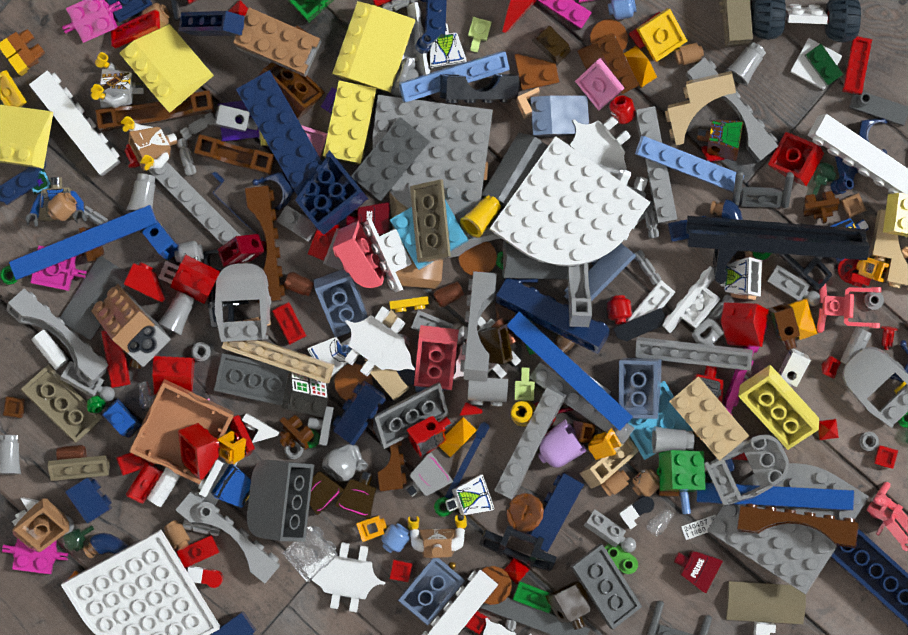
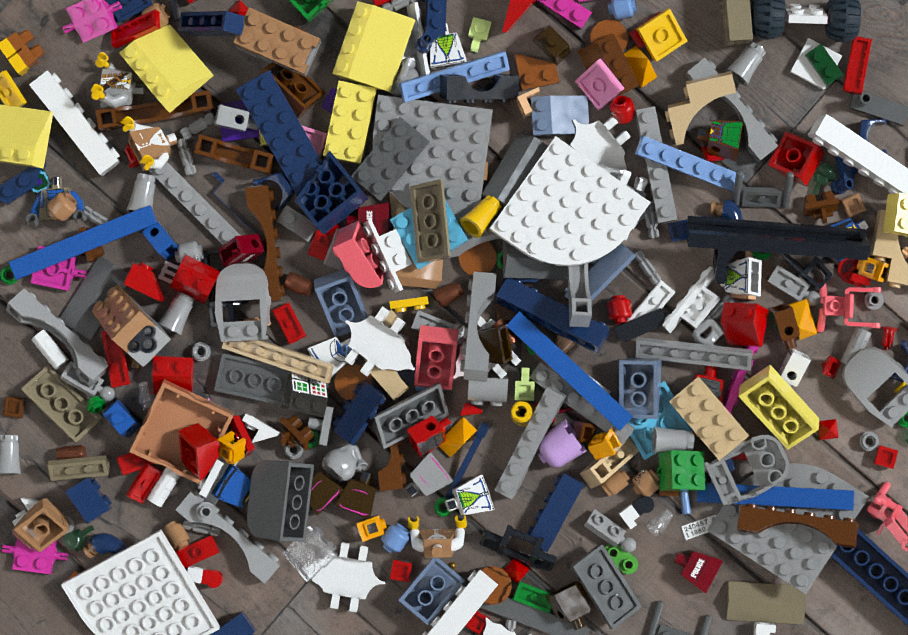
dark orange tile [507,493,544,532] -> none
medium nougat brick [674,42,704,66] -> none

